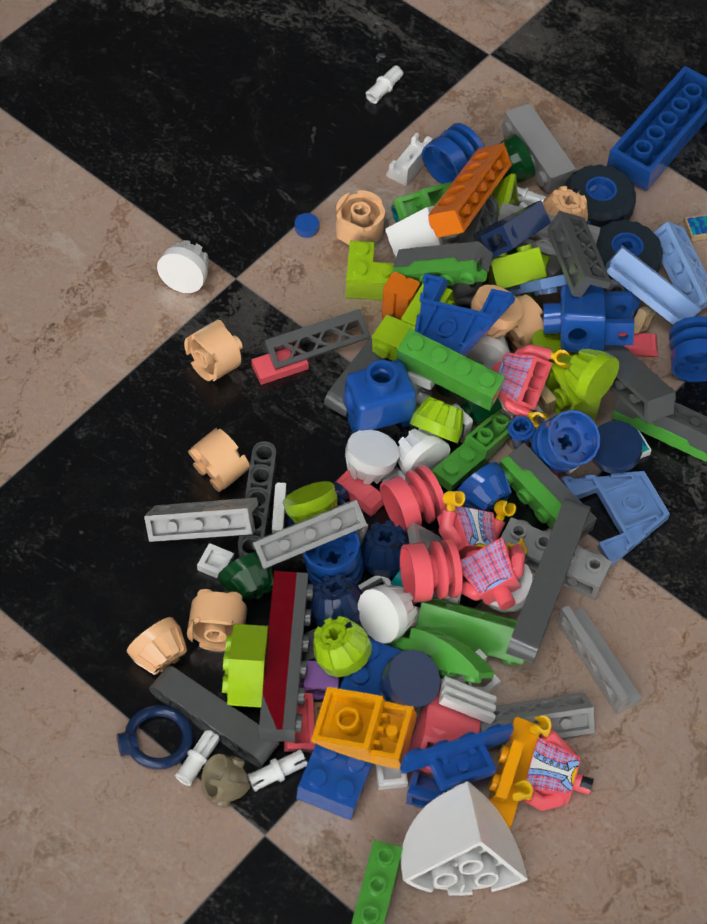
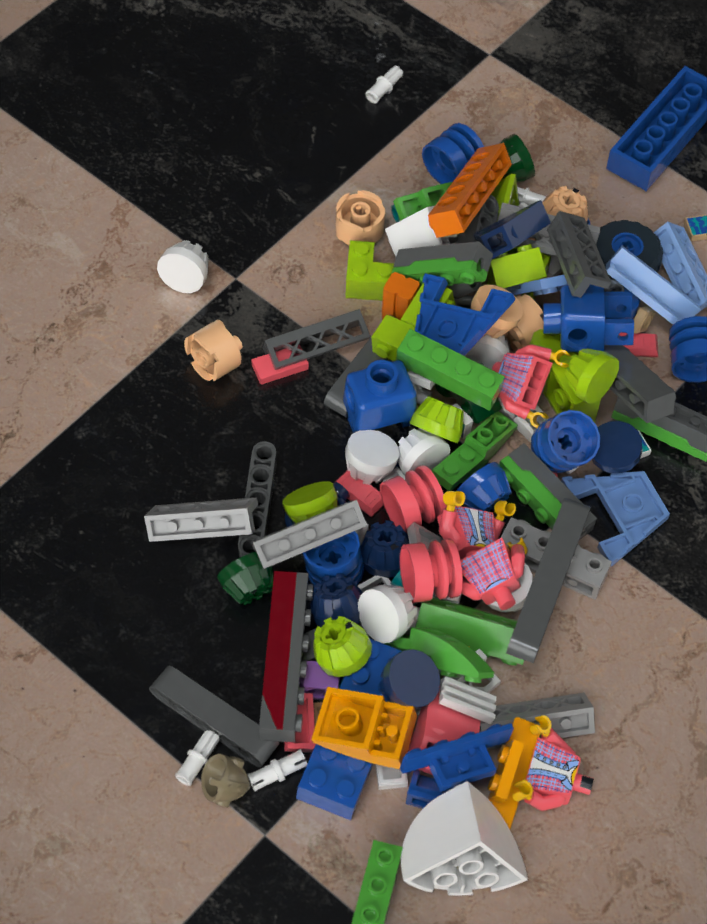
dark blue piece [116,705,194,770] -> none
light nougat piece [127,617,187,675] -> none
light nougat brick [187,589,247,652] -> none
light nougat brick [188,428,250,492] -> none
white tile [197,543,234,578] -> none
lime brick [222,624,268,707] -> none
white tile [272,483,286,533] -> none
blue tile [295,213,319,238] -> none
white hinge [386,133,433,186] -> none
light grey brick [502,103,576,194] -> none
blue cone [508,416,534,449] -> none
tan tile [537,385,557,416] -> none
light grey fence [557,605,642,715] -> none
black wheel [565,164,636,227] -> none

